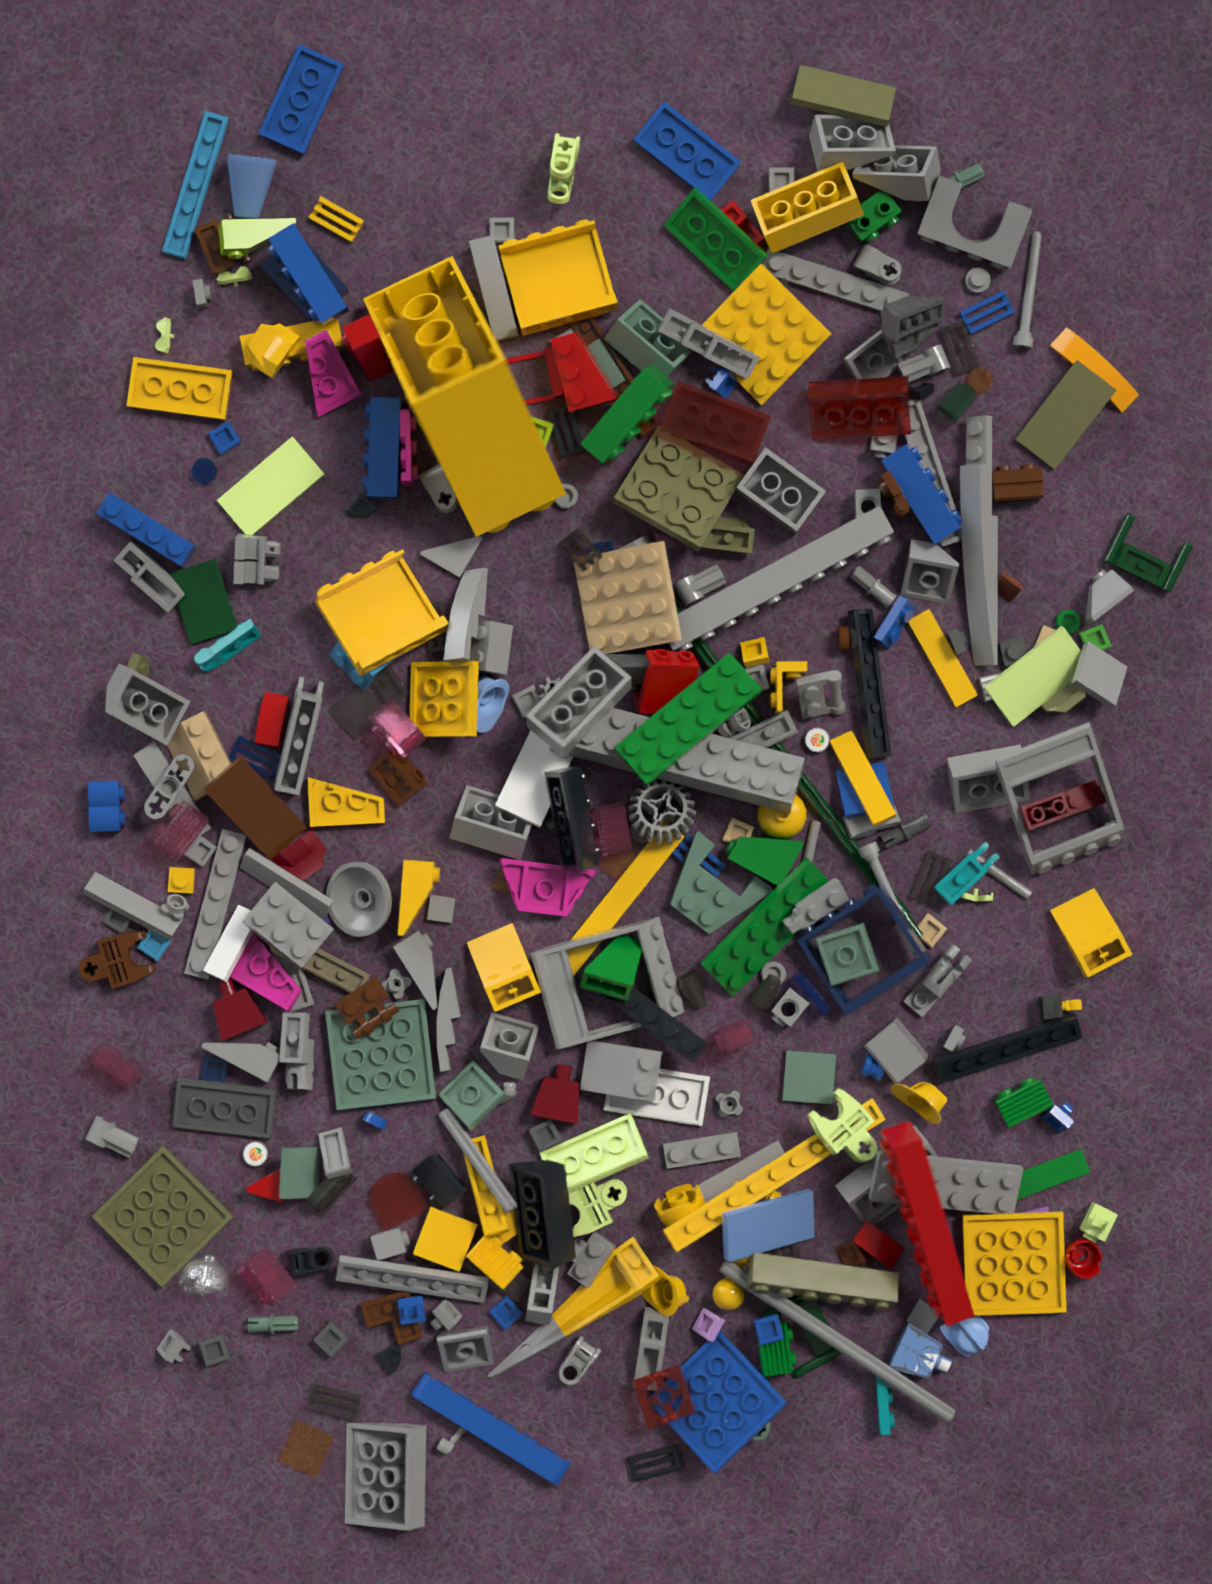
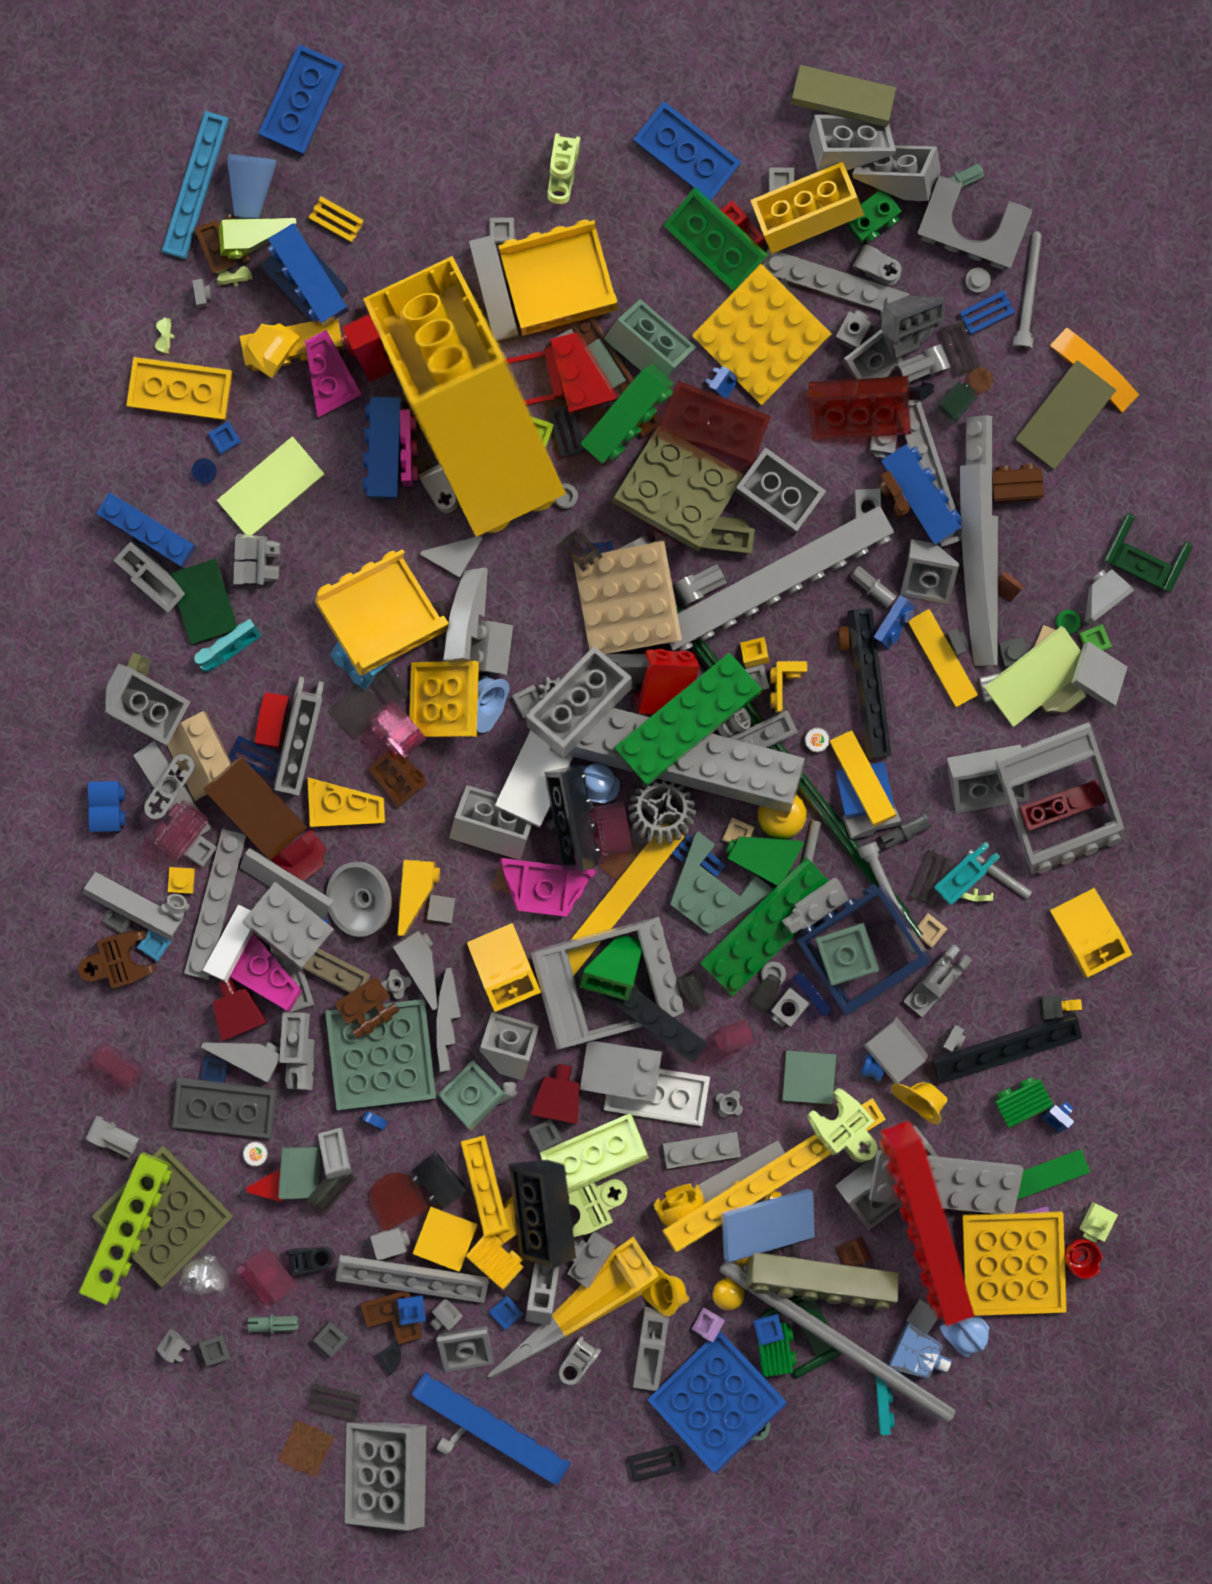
black tile [344,493,379,518] -> none
light grey axle [439,1108,517,1213] -> none
clear red piece [632,1364,696,1429] -> none
light grey slope [658,308,760,379] -> none
light grey plate [796,670,846,719] -> none
red slope [852,1221,904,1269] -> none
none -> lime brick [79,1152,172,1305]
none -> light blue piece [569,763,620,803]
none -> light grey brick [835,310,871,350]

